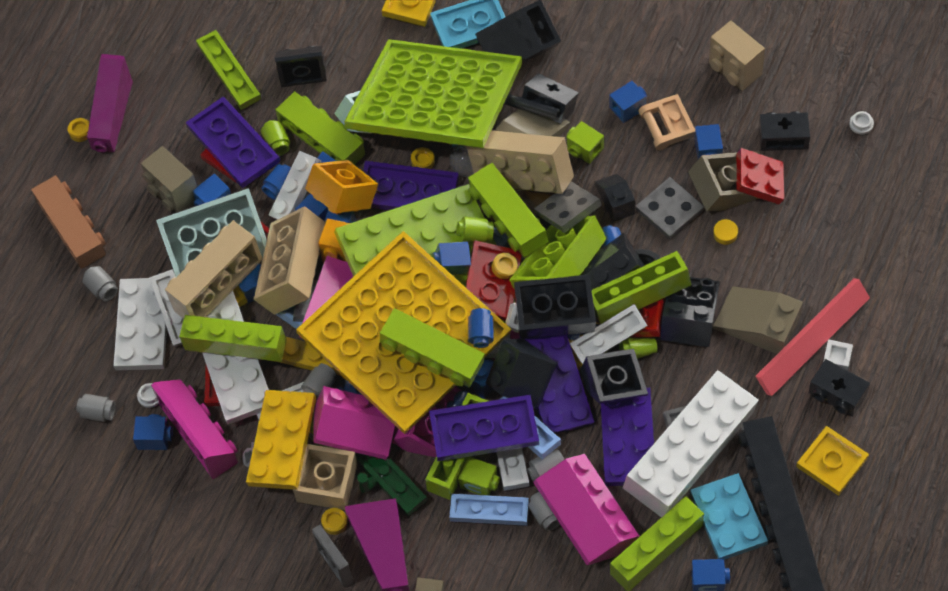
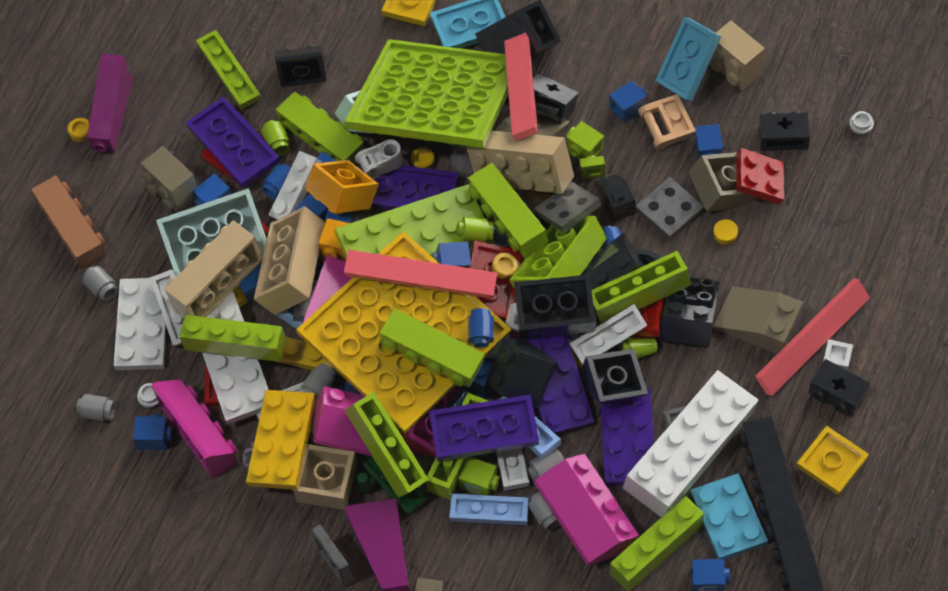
yellow tile [321,508,348,535] -> none
none -> coral tile [344,249,497,299]
none -> lime brick [344,392,429,498]
none -> white piece [355,139,403,179]
none -> coral tile [504,33,538,141]
none -> lime plate [580,156,605,179]
none -> medium azure plate [655,17,721,101]

